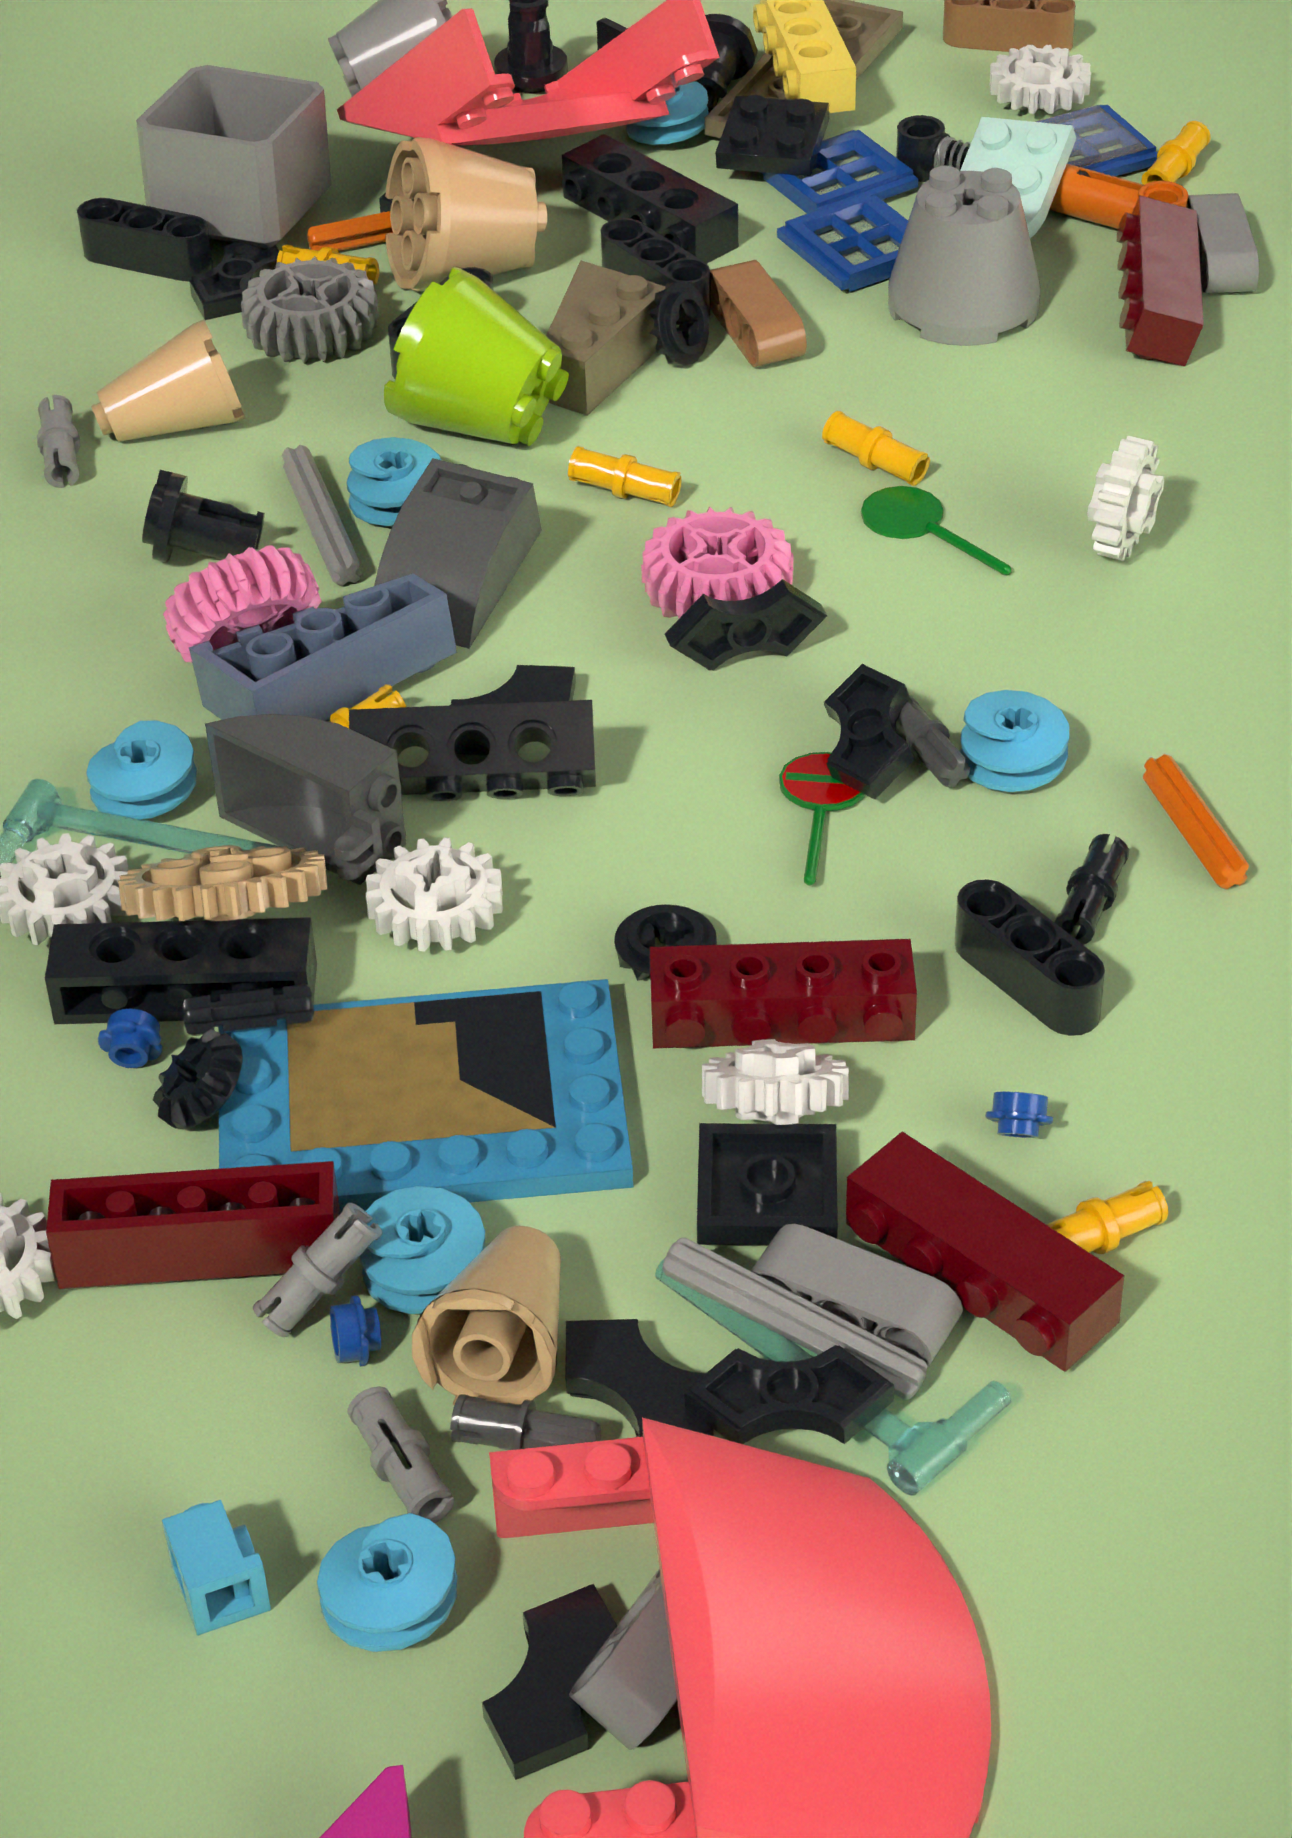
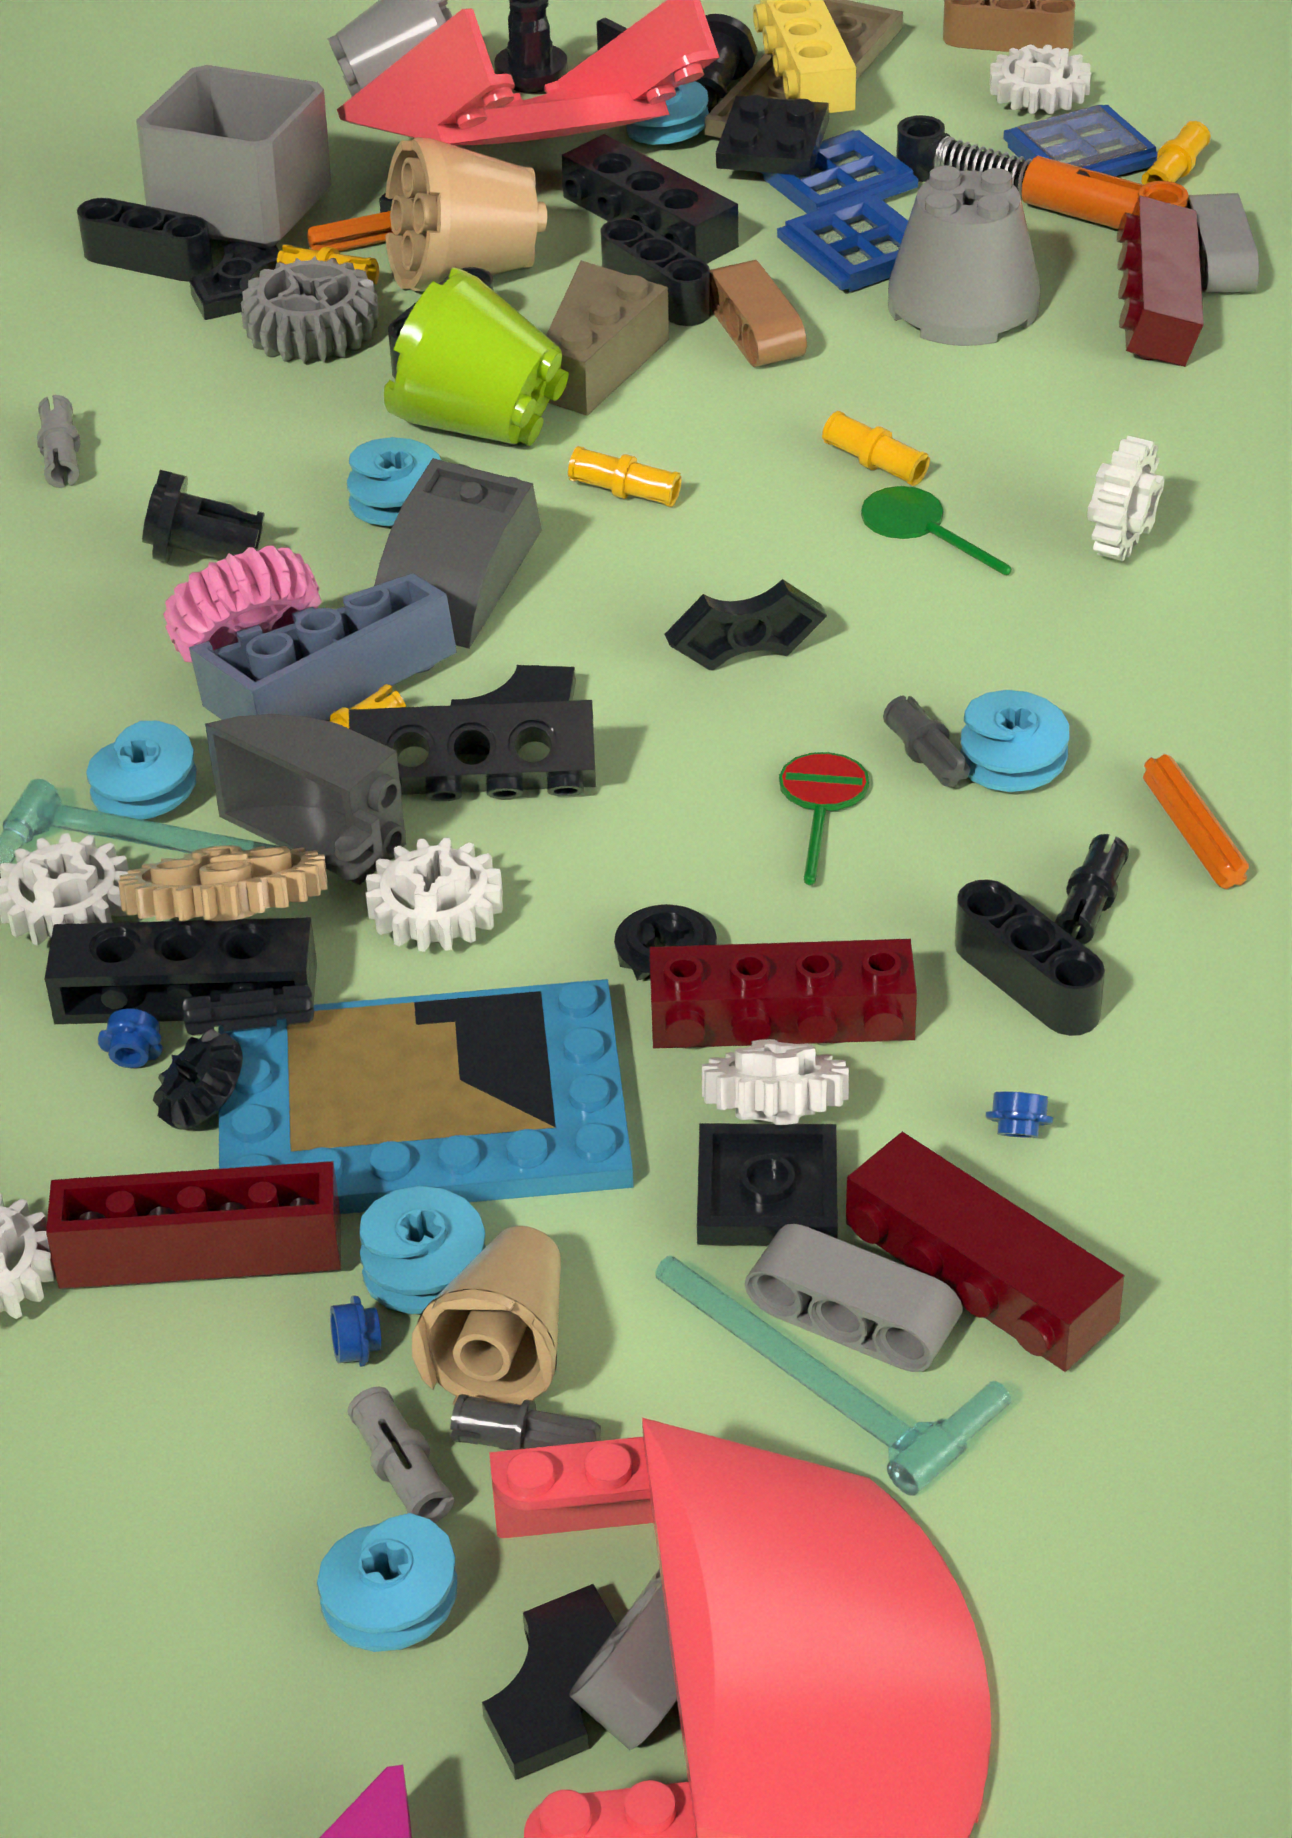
tan cone [91,320,245,442] -> none
medium azure brick [162,1500,271,1636] -> none
light grey pin [253,1203,382,1338] -> none
light grey axle [281,445,362,586] -> none
black tile [565,1319,714,1437] -> none
bright pink gear [641,507,794,618] -> none
black gear [649,281,709,365] -> none
light grey axle [662,1238,928,1399] -> none
black tile [684,1345,894,1444] -> none
black tile [823,664,914,799] -> none
light aqua plate [960,117,1076,238] -> none
yellow pin [1046,1181,1168,1254] -> none

